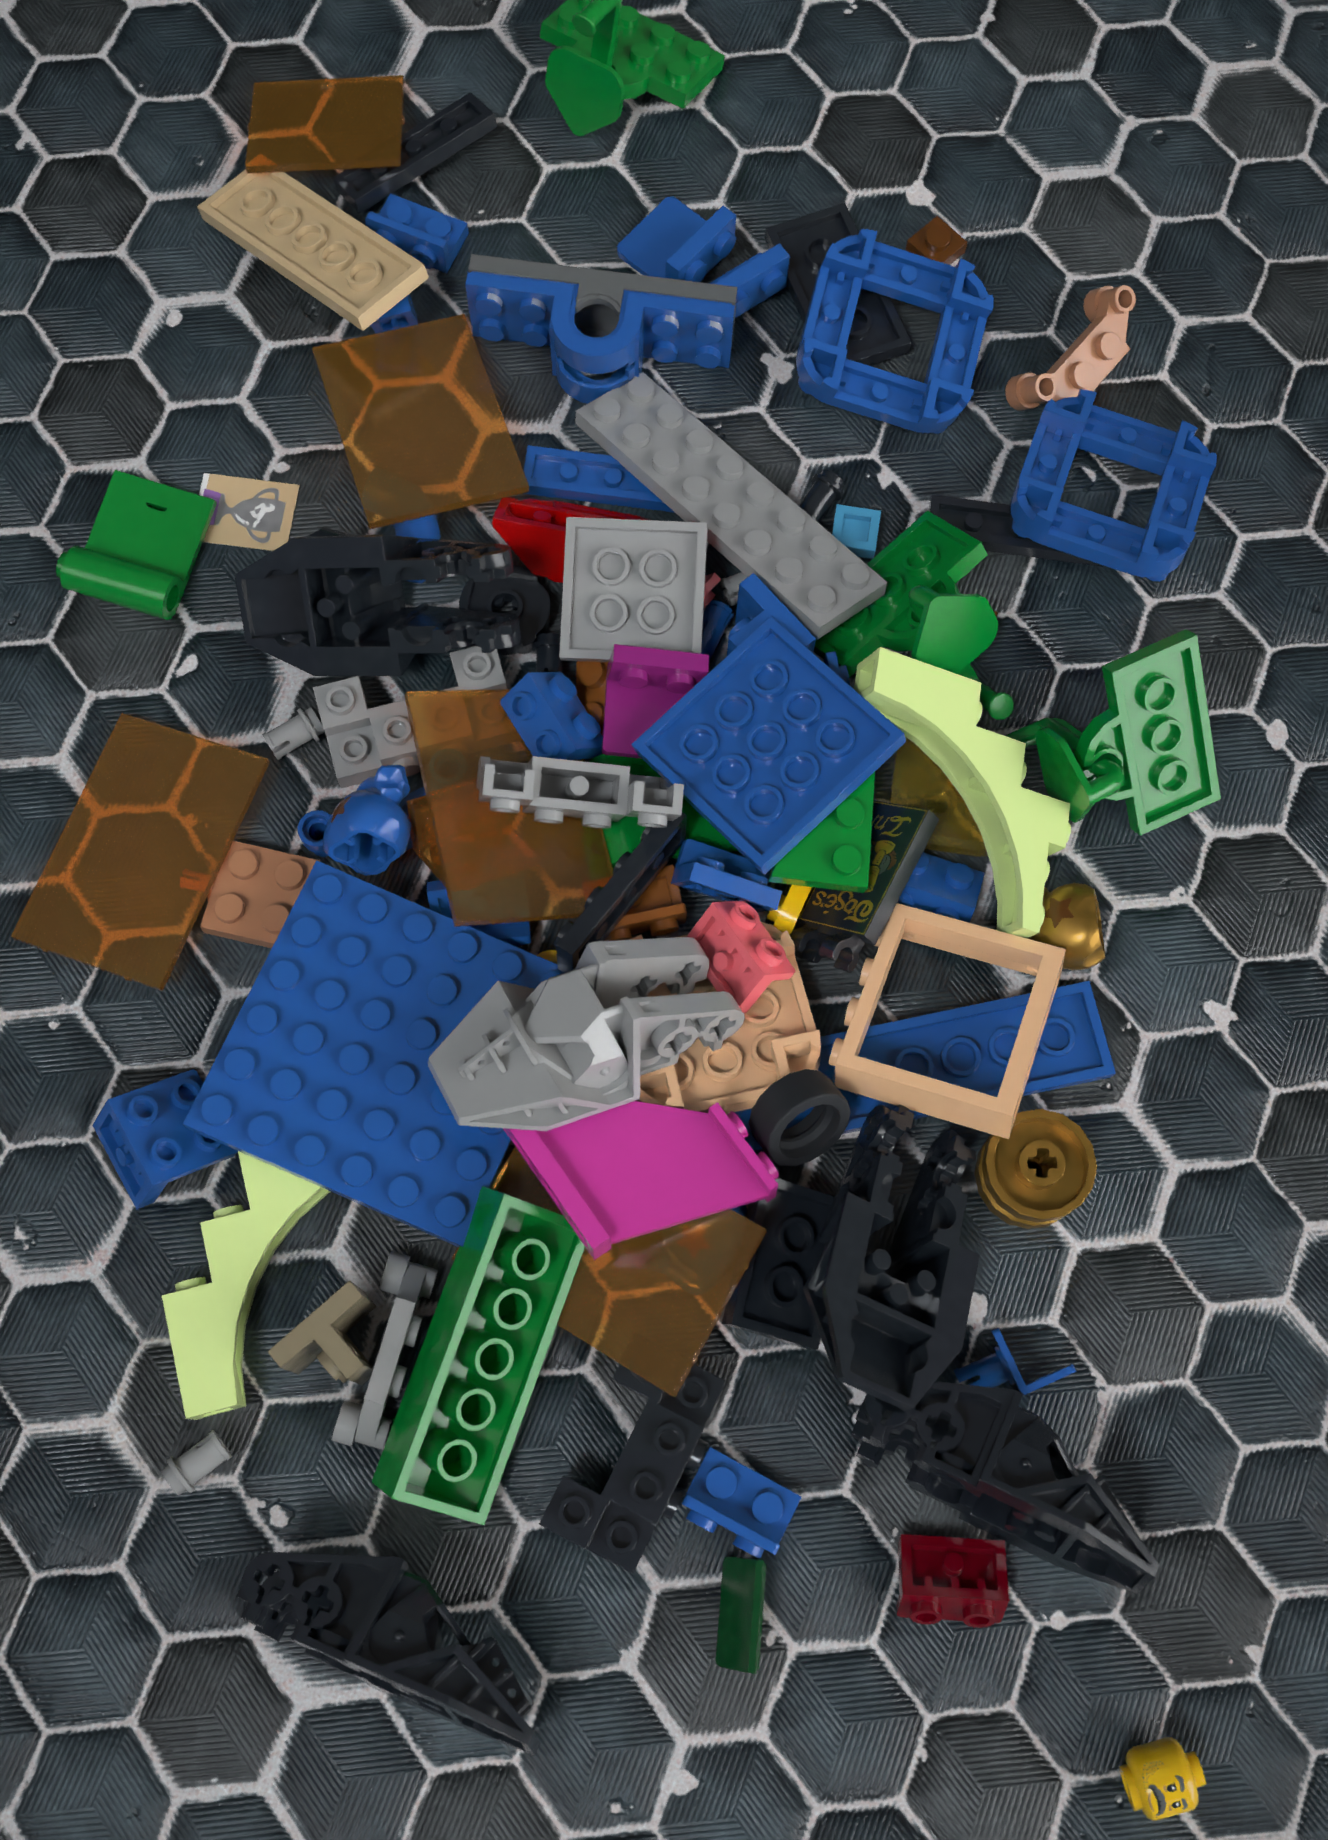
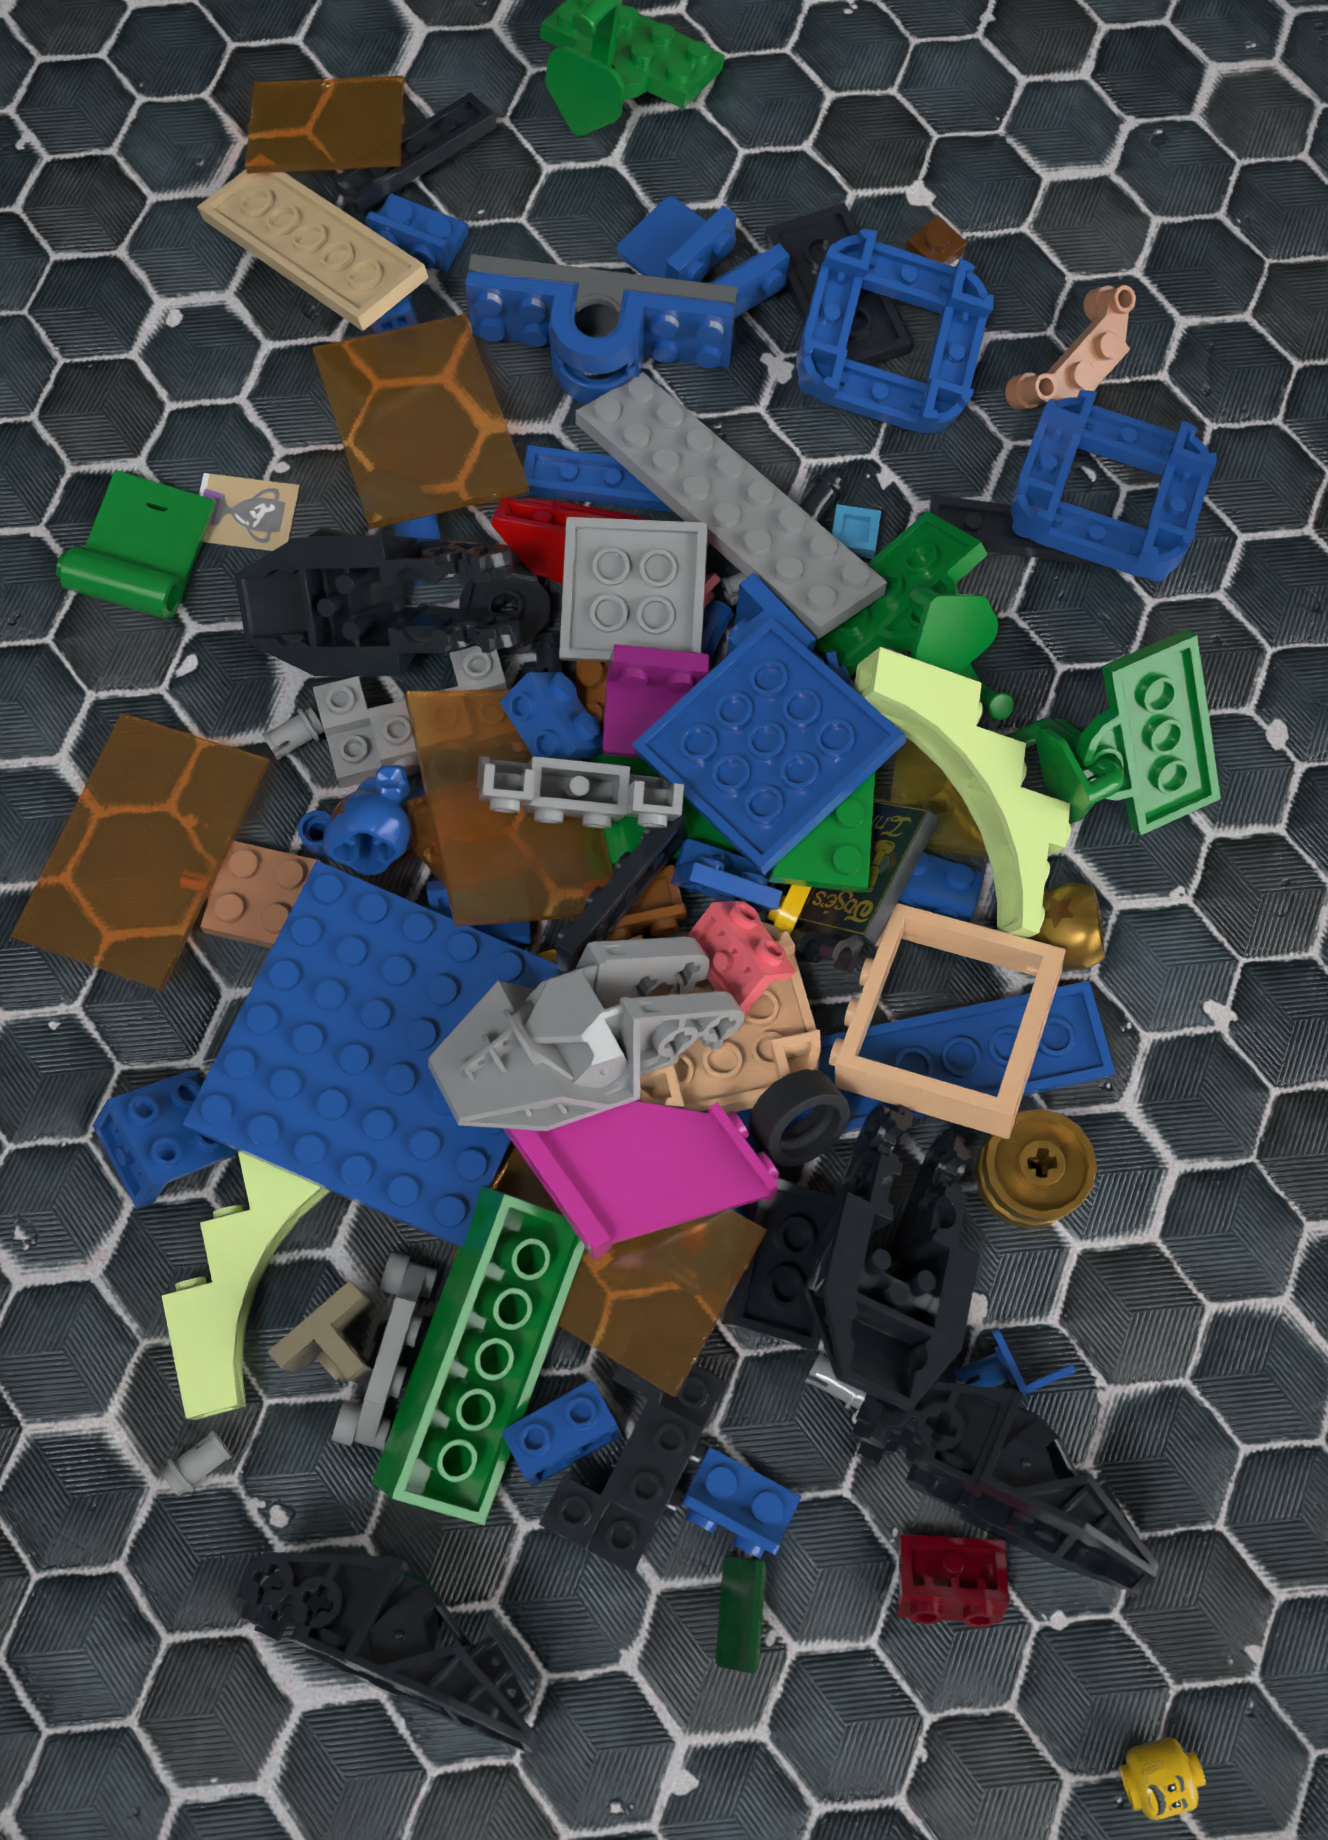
none -> blue bracket [502,1381,622,1488]
none -> light grey pin [805,1352,866,1410]

